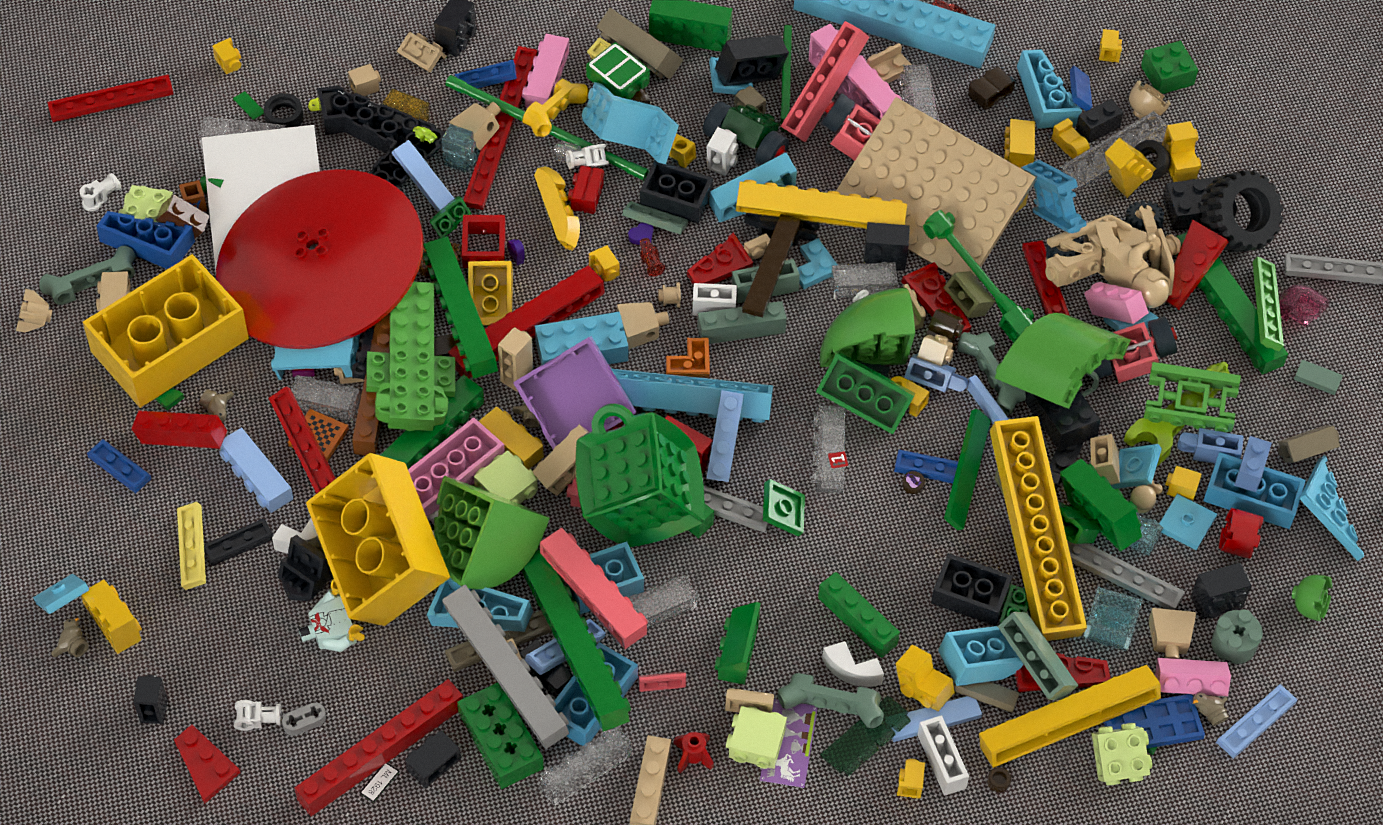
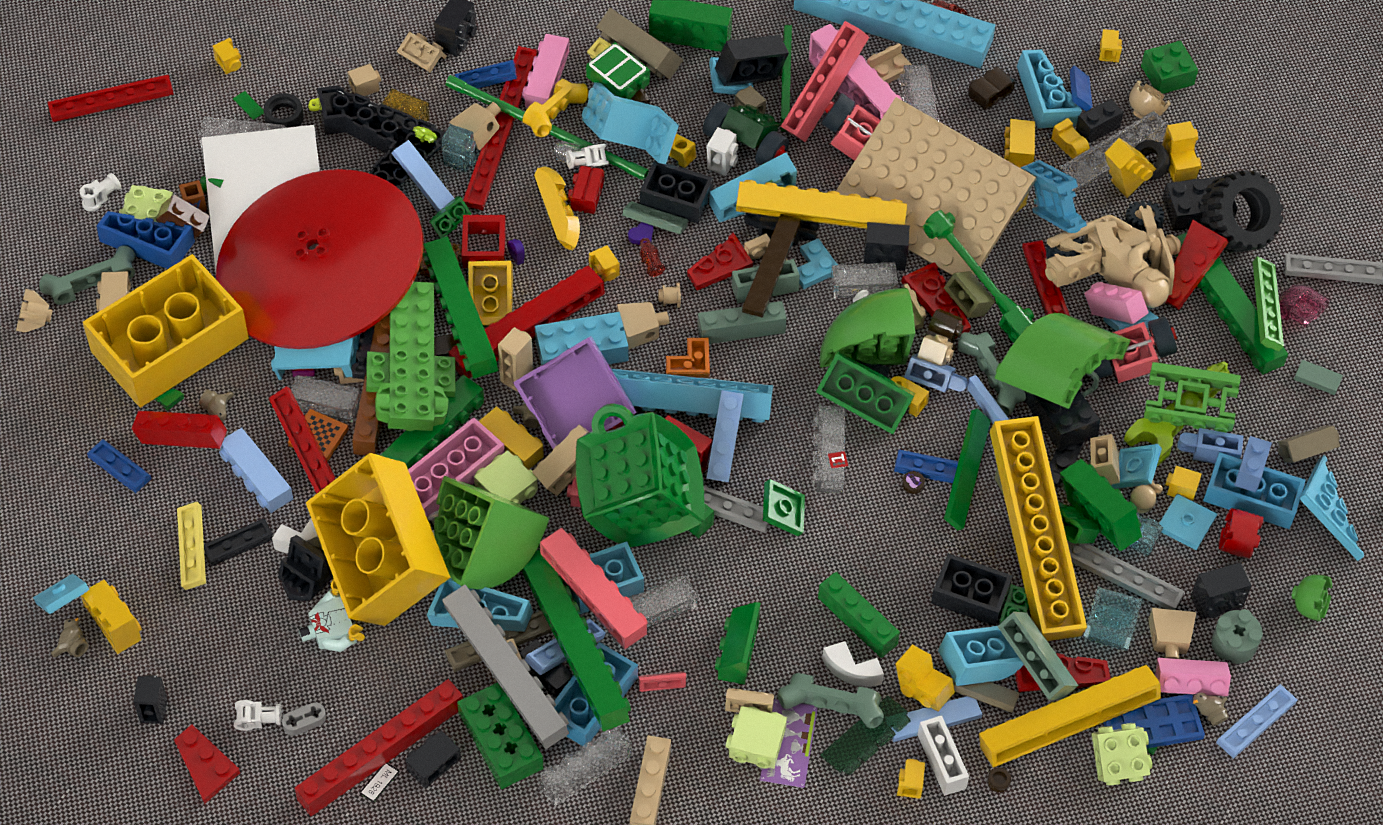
red brick [673,732,714,773] -> none
white brick [692,283,737,316] -> none

